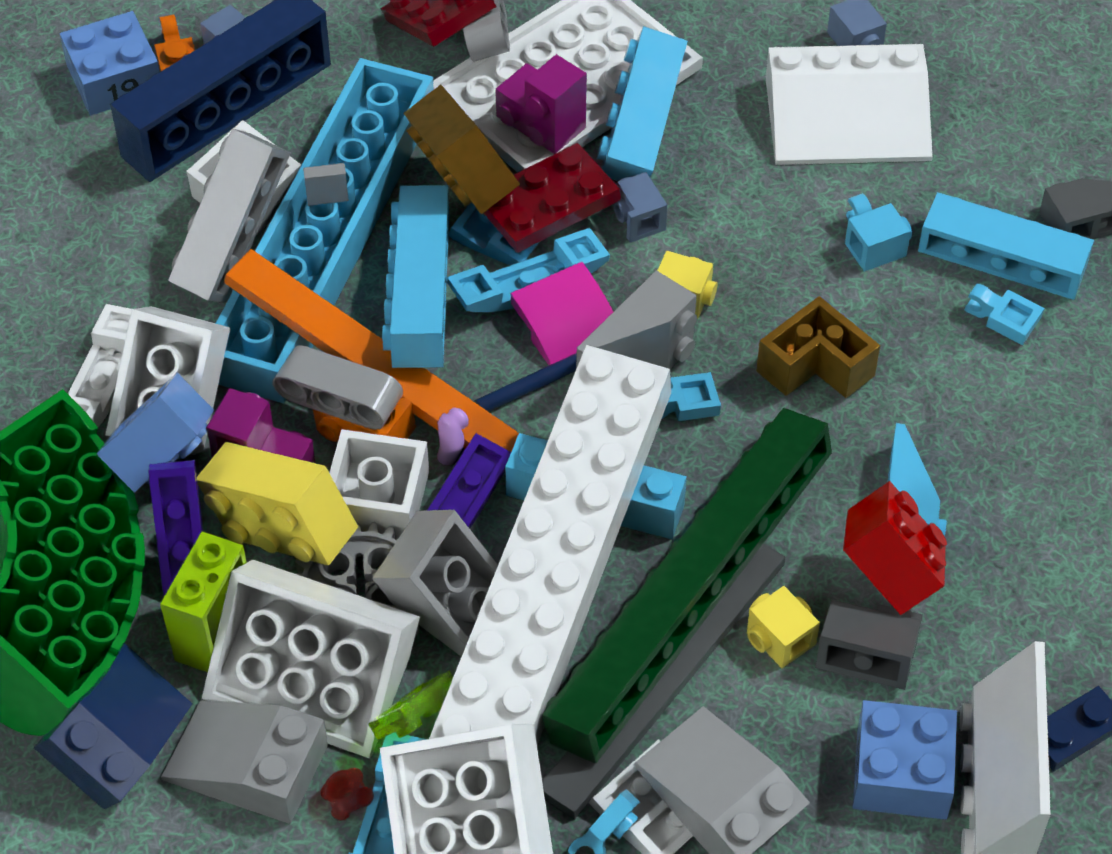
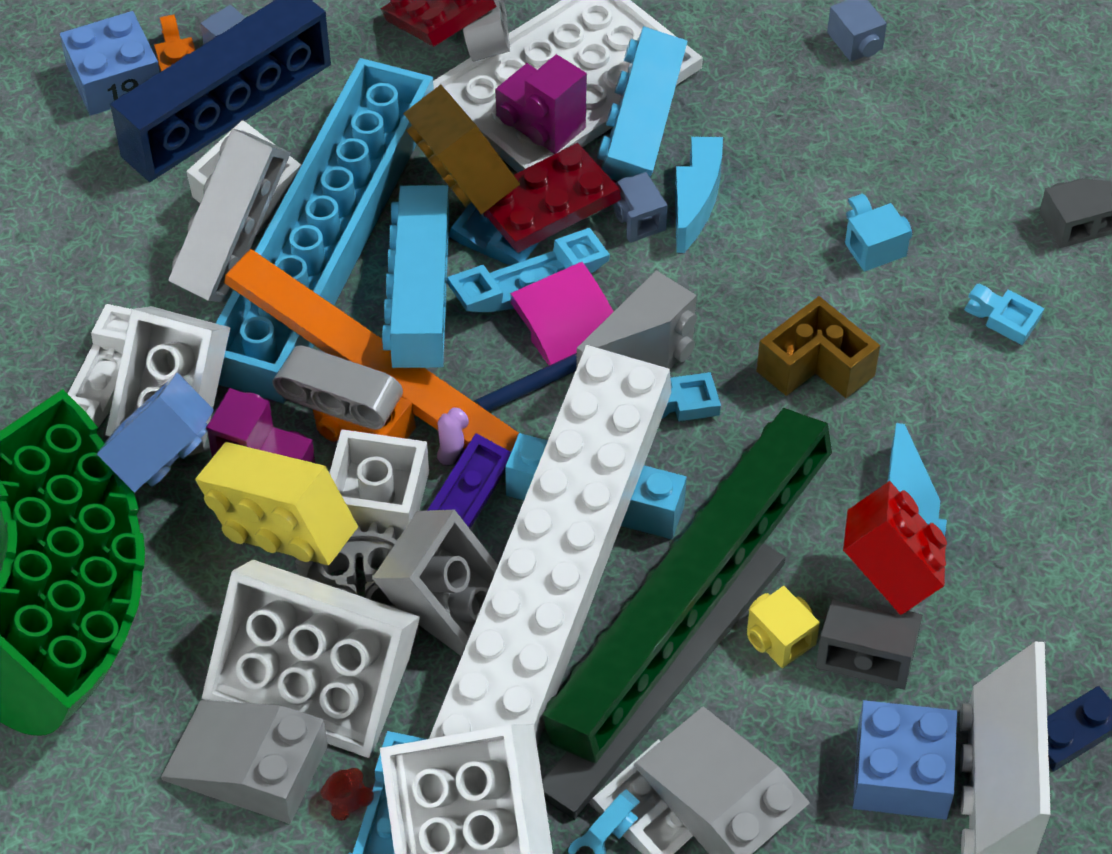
dark blue slope [34,643,193,809] -> none
dark purple plate [148,460,203,595] -> none
lime window [160,531,247,673] -> none
light grey tile [303,163,349,206] -> none
clear neon green plate [368,670,453,740] -> none
light yellow brick [657,251,718,318] -> none
white slope [766,44,933,165] -> none
medium azure brick [918,192,1094,300] -> none
none -> medium azure slope [675,137,723,253]

